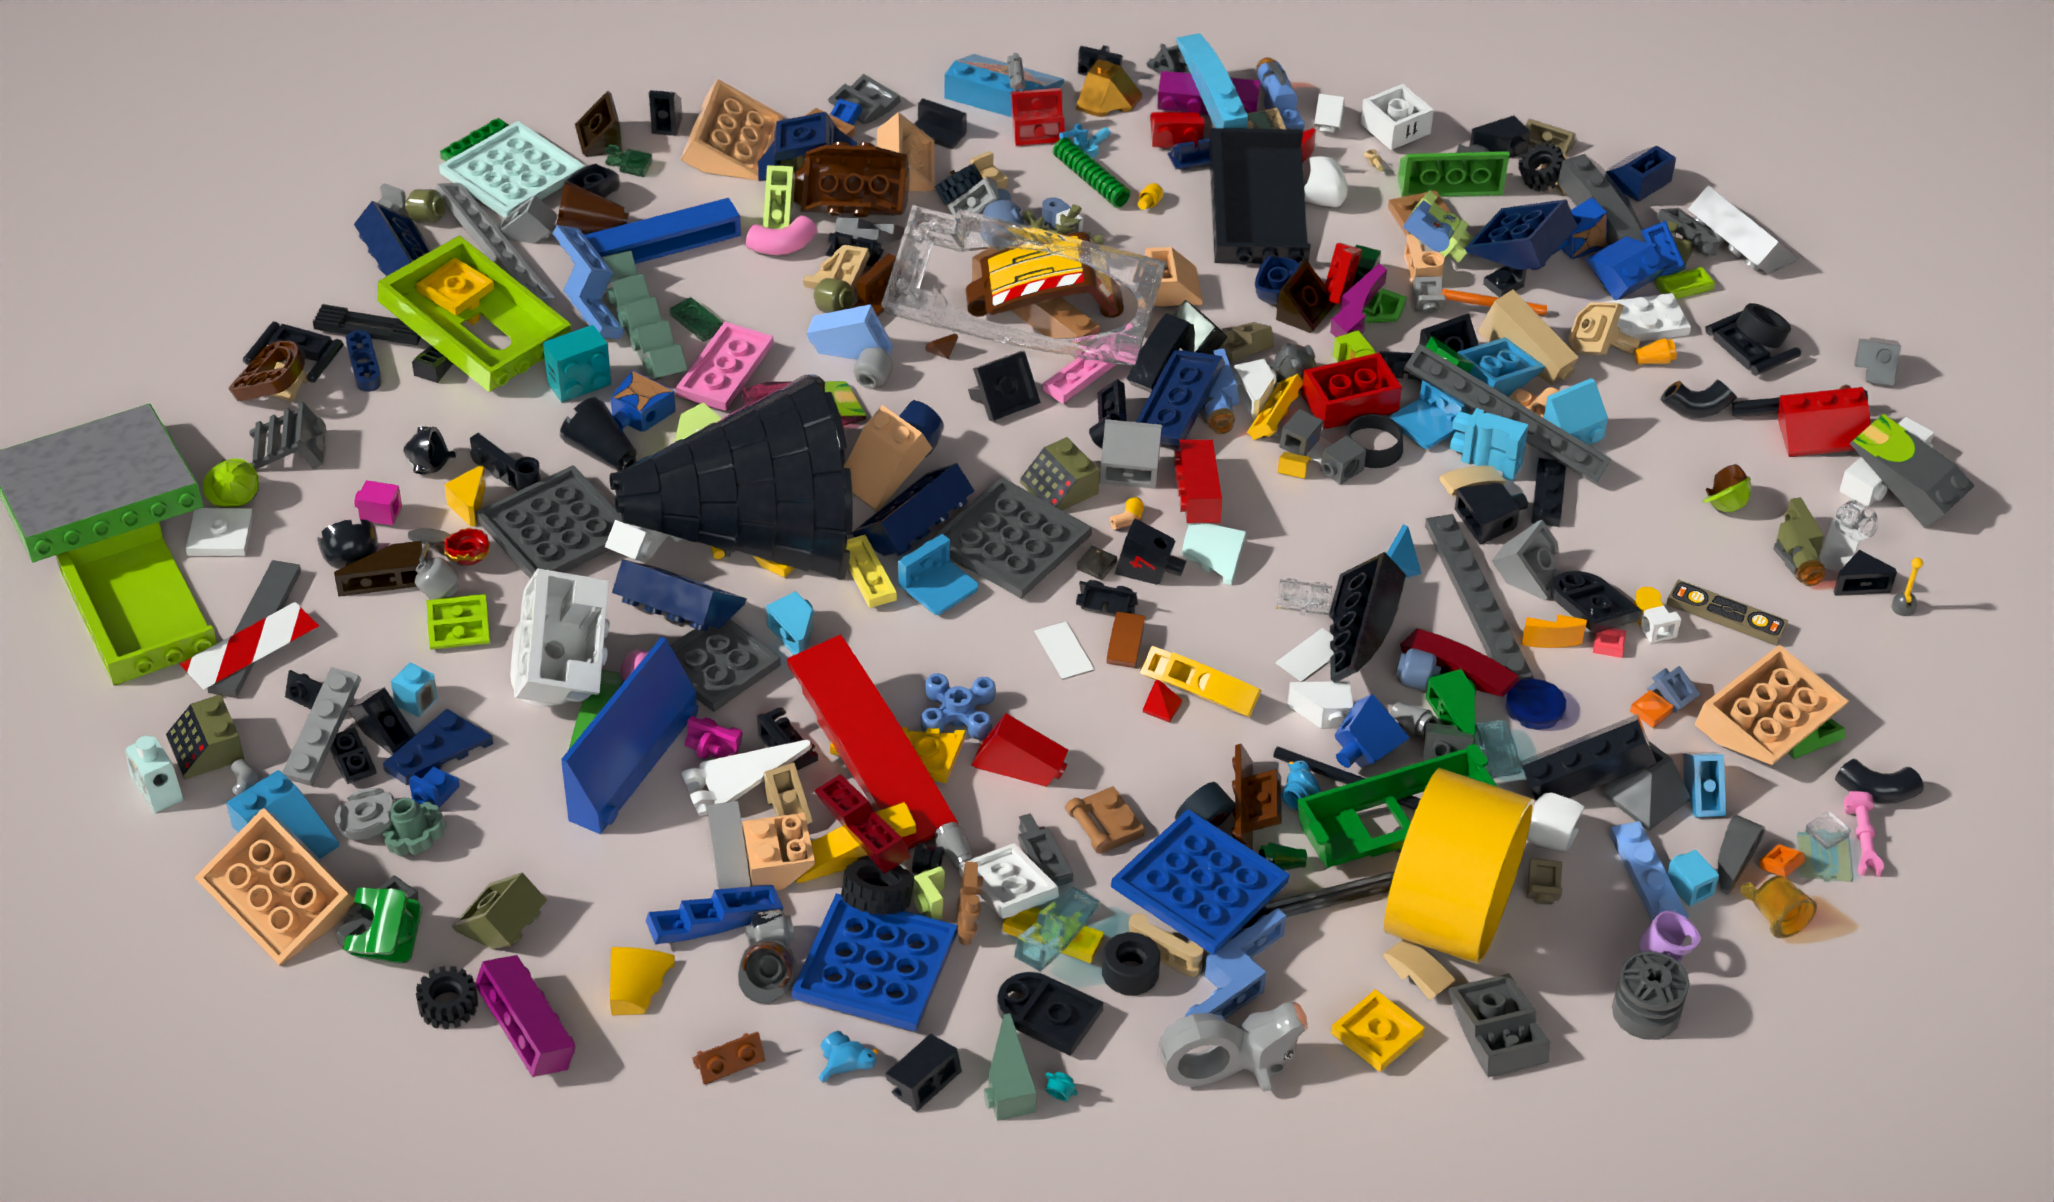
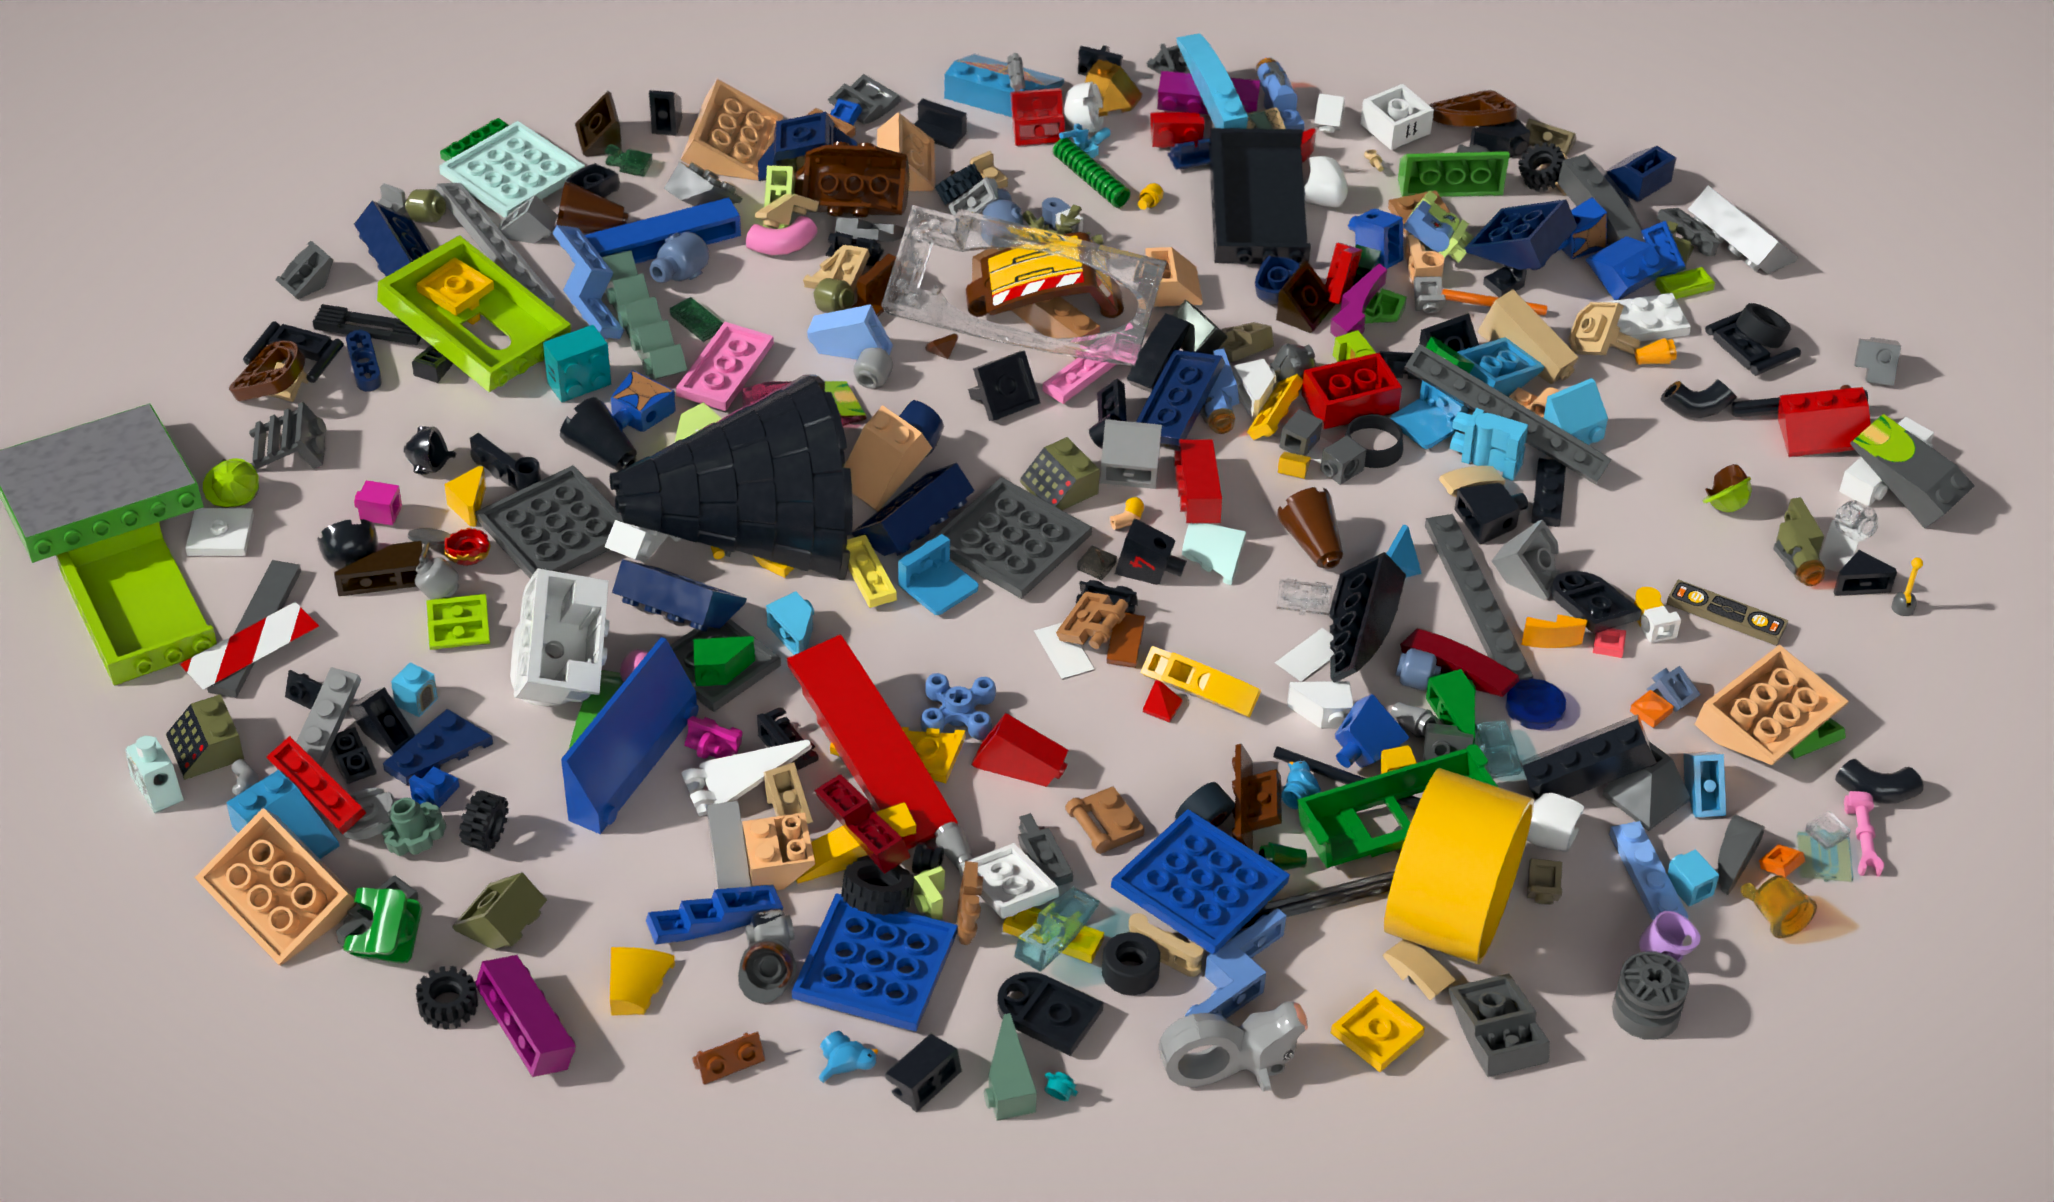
none -> red plate [266,736,366,834]
none -> dark grey slope [276,241,334,299]
none -> black tyre [459,790,509,852]
none -> sand blue piece [649,232,709,283]
none -> slope [664,162,743,206]
none -> green slope [693,636,755,686]
none -> tan slope [755,194,819,229]
none -> medium nougat plate [1056,591,1129,649]
none -> white cylinder [1062,82,1104,133]
none -> reddish brown cone [1277,487,1343,569]
none -> blue torso [1348,209,1403,269]
none -> yellow slope [1381,746,1416,774]
none -> reddish brown beam [1429,90,1518,126]

